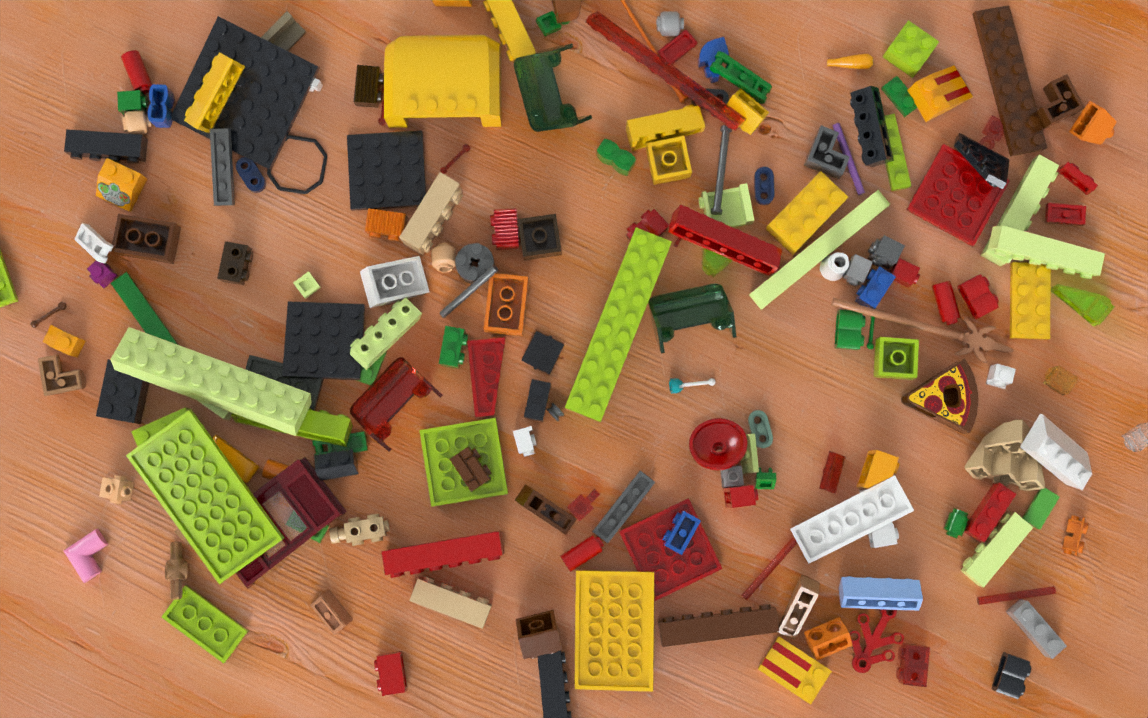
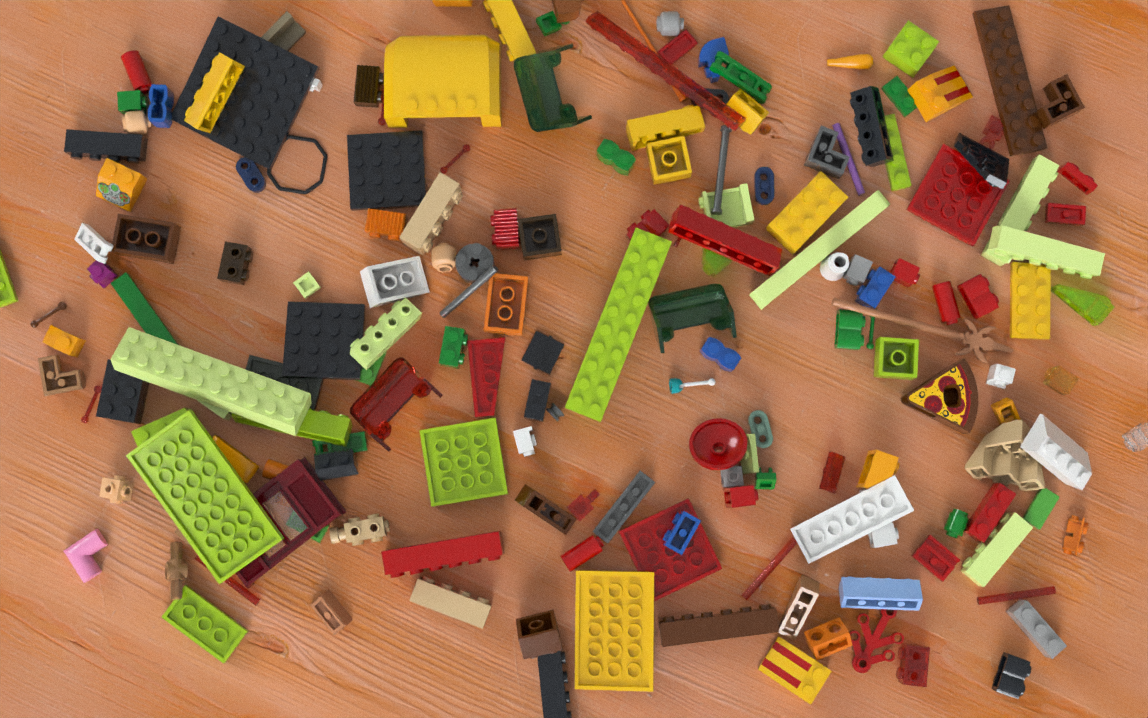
dark grey plate [210,128,235,206] -> none
red brick [374,651,408,696] -> none
reddish brown brick [449,446,492,492] -> none
dark grey brick [868,235,905,269] -> none
orange torso [1069,101,1116,145] -> none
none -> clear red hinge [81,386,102,423]
none -> clear red bar [195,554,260,606]
none -> blue brick [700,337,741,372]
none -> red plate [911,535,960,582]
none -> light orange slope [991,397,1021,425]

